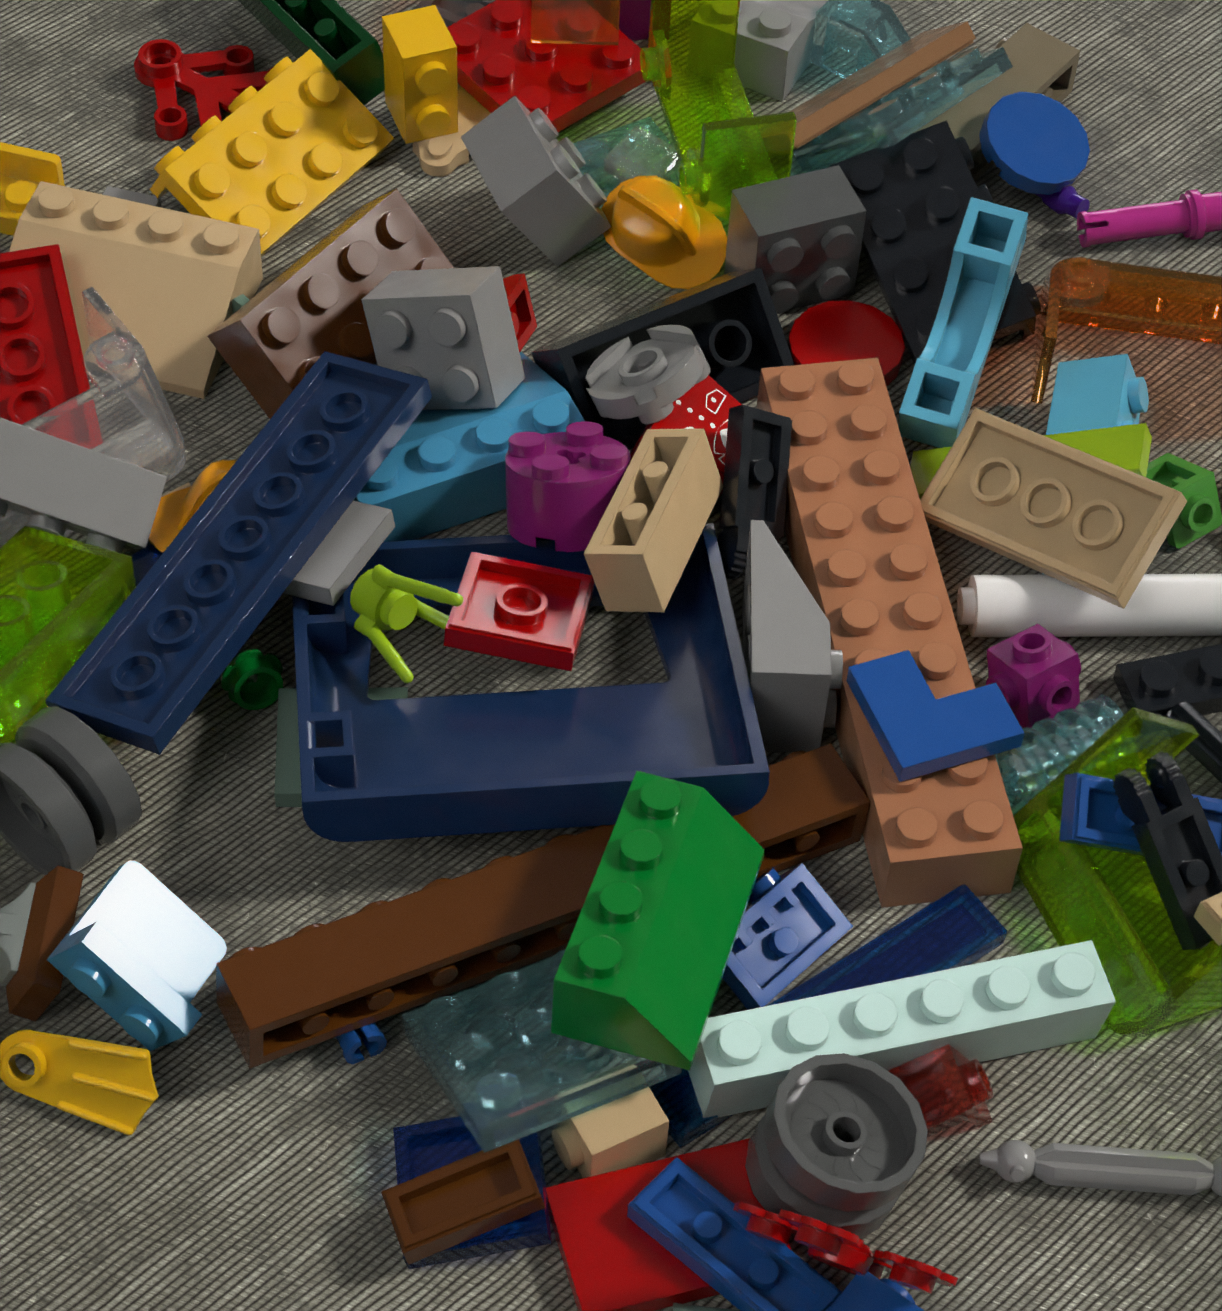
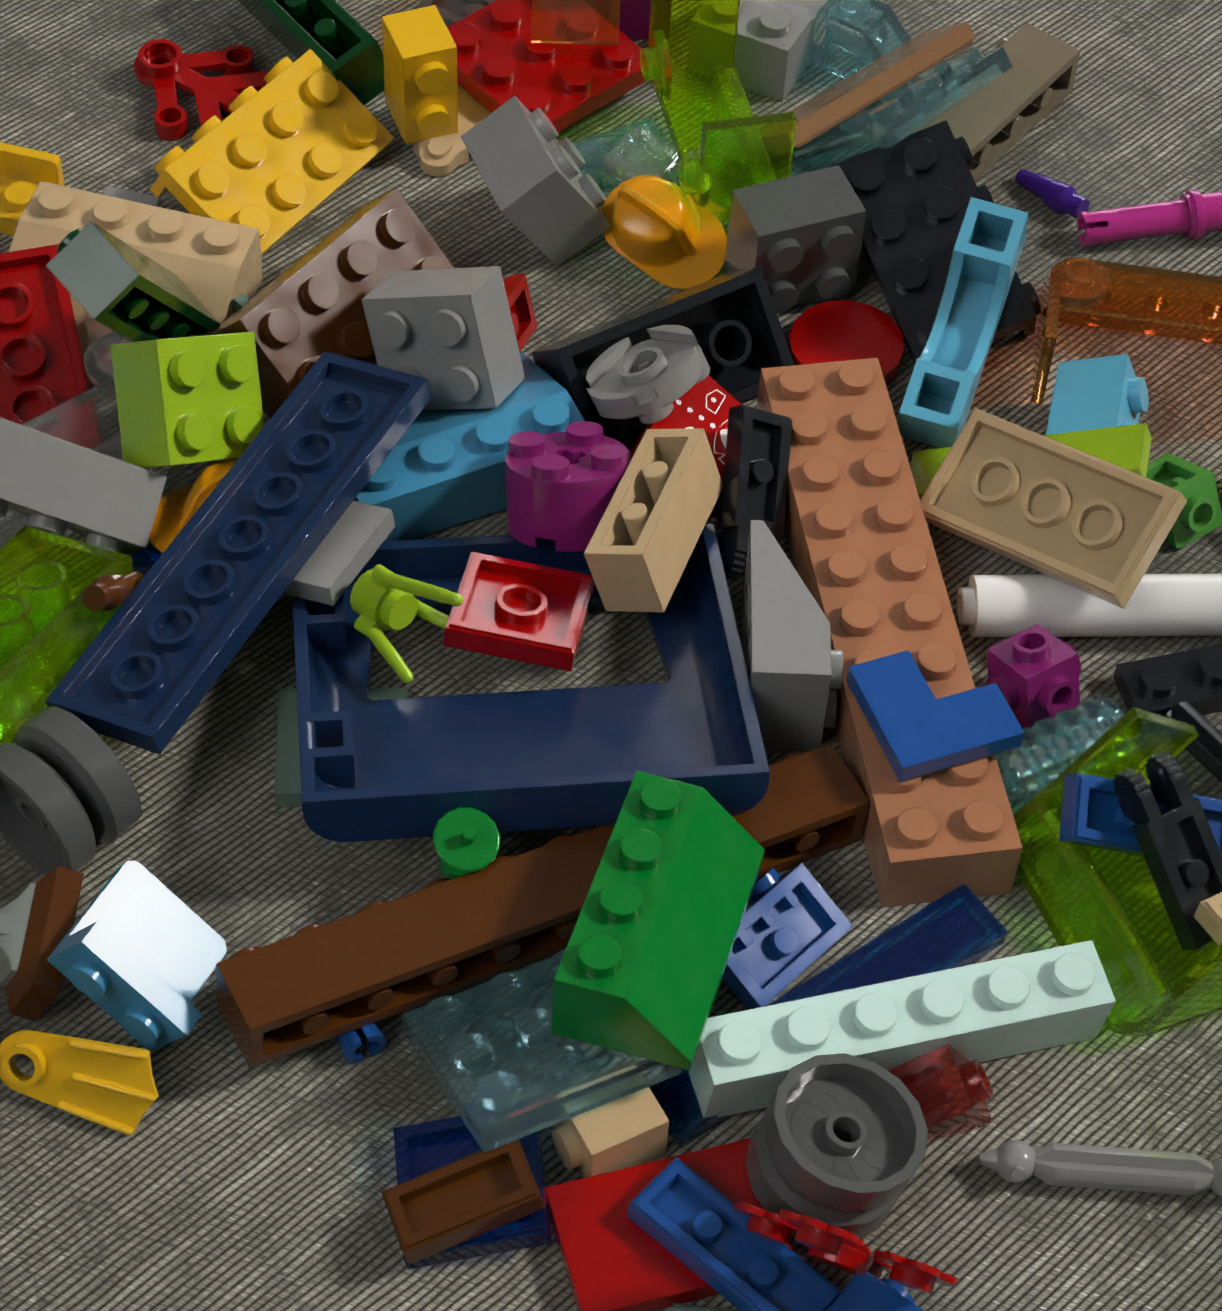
green plate [221,649,283,710] -> none
blue tile [979,91,1090,195] -> none
none -> brick [46,221,221,342]
none -> reddish brown piece [82,571,143,611]
none -> lime brick [110,331,264,468]
none -> green piece [433,807,500,879]

